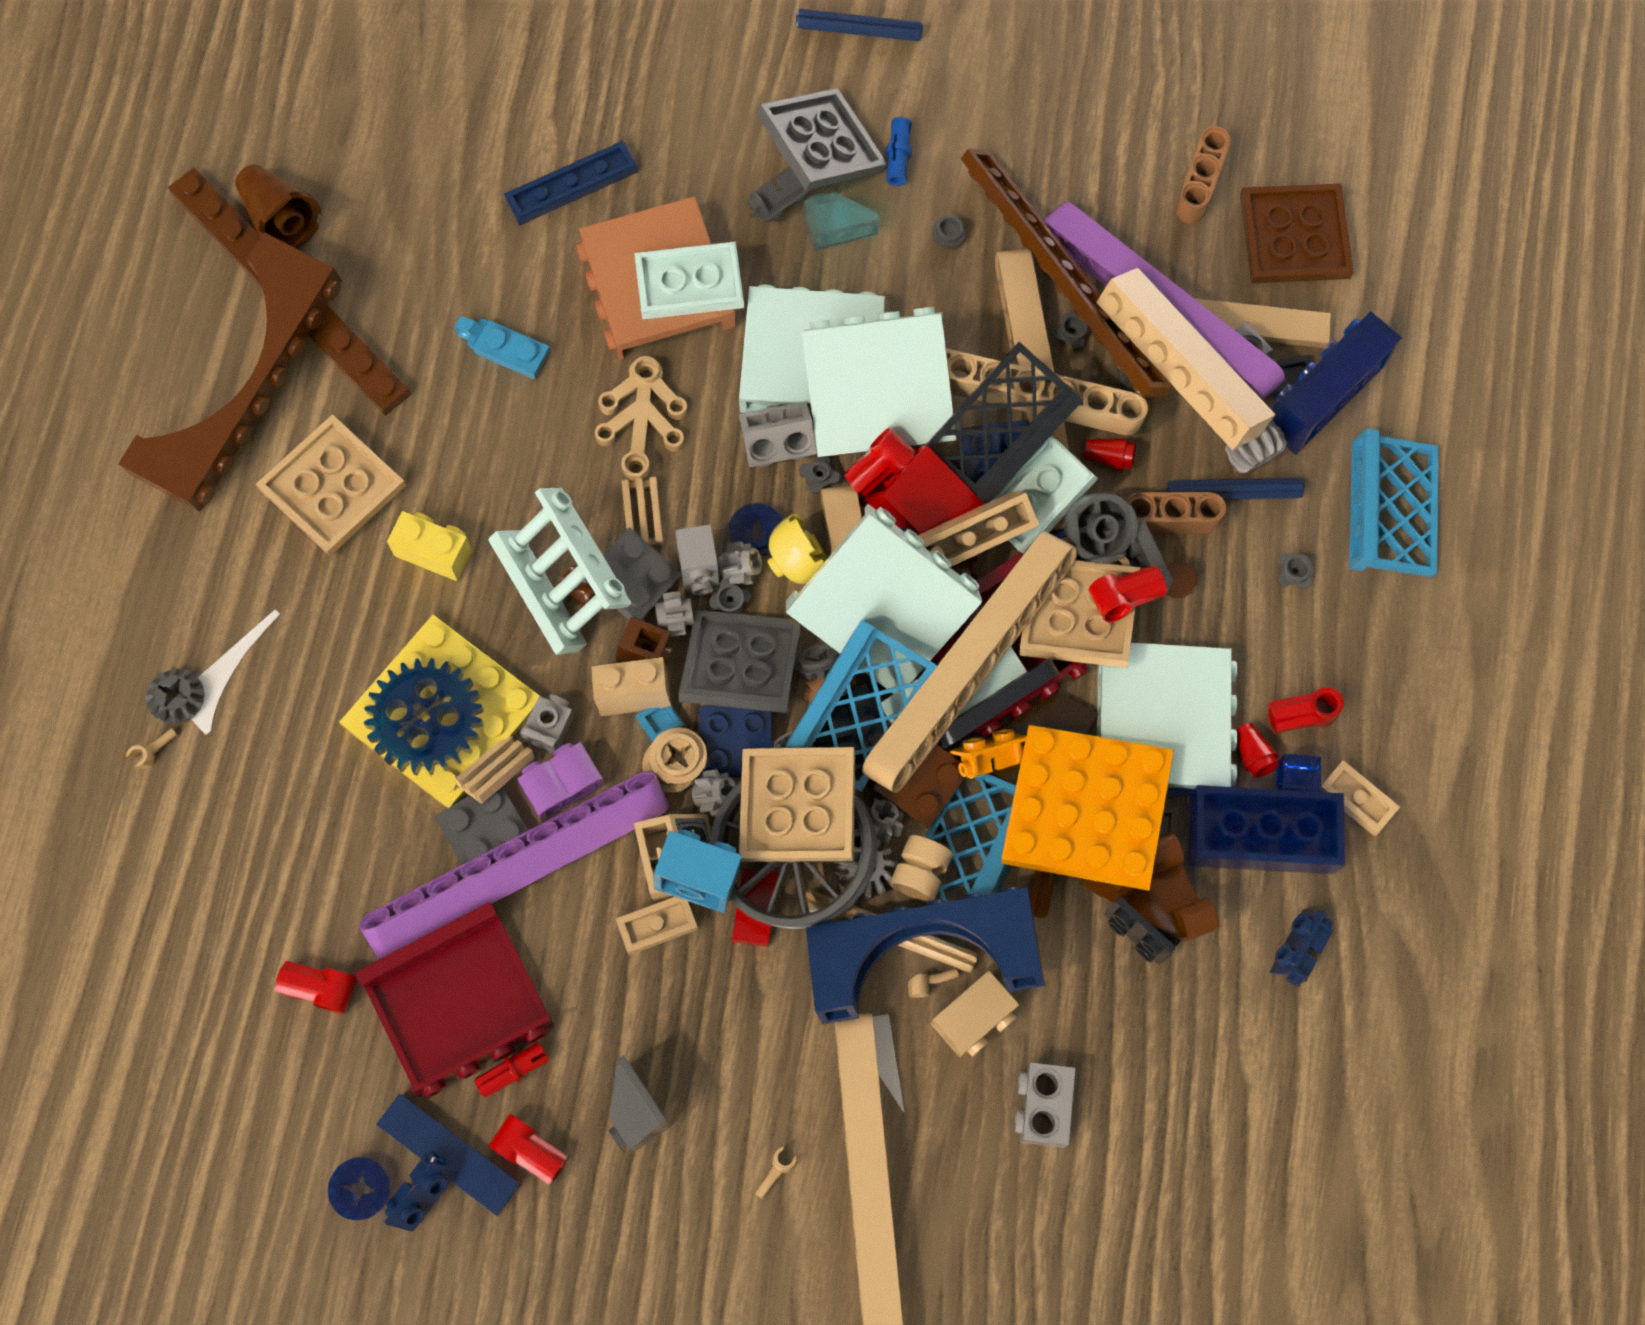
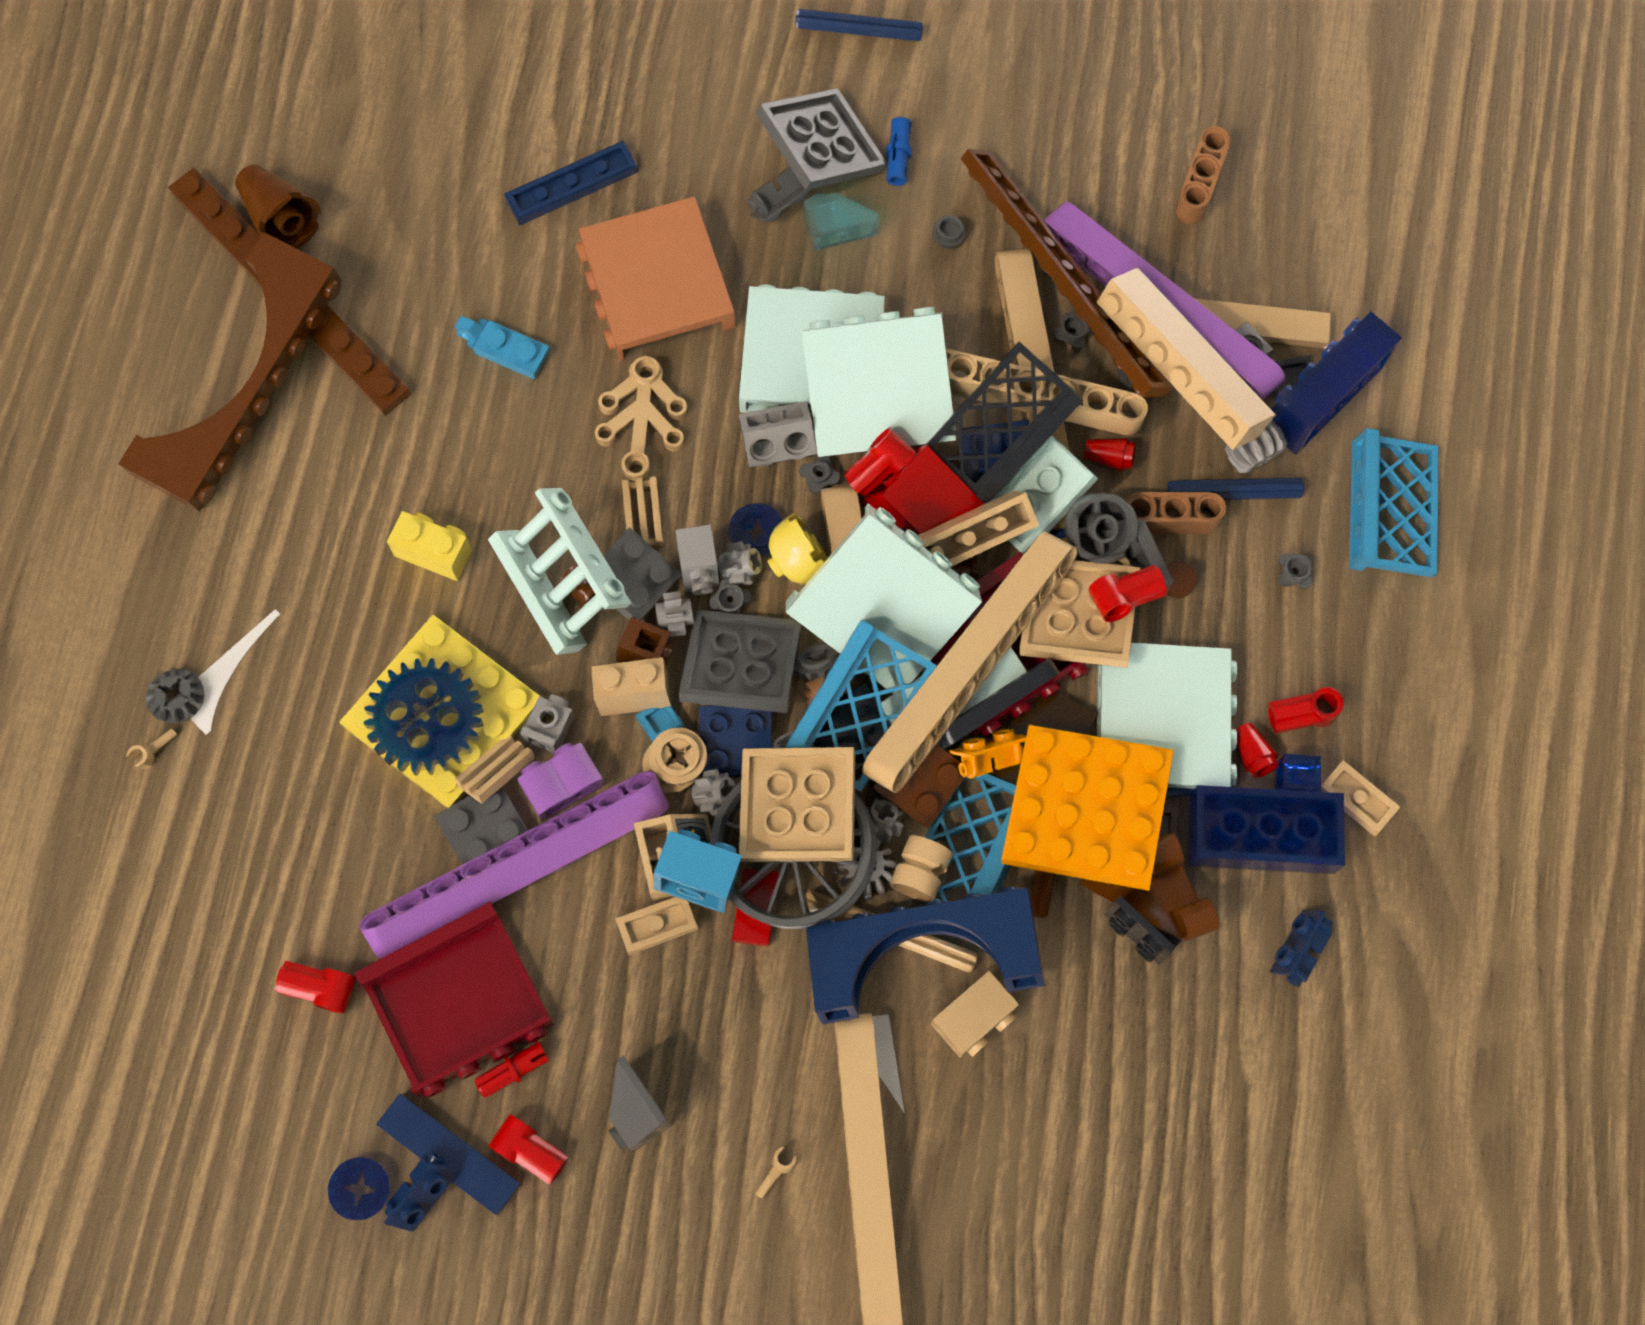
tan plate [256,414,406,556] -> none
light aqua tile [634,242,744,320] -> none
tan hand [908,969,959,998] -> none
light grey brick [1014,1062,1075,1148] -> none
reddish brown plate [1240,183,1354,283] -> none

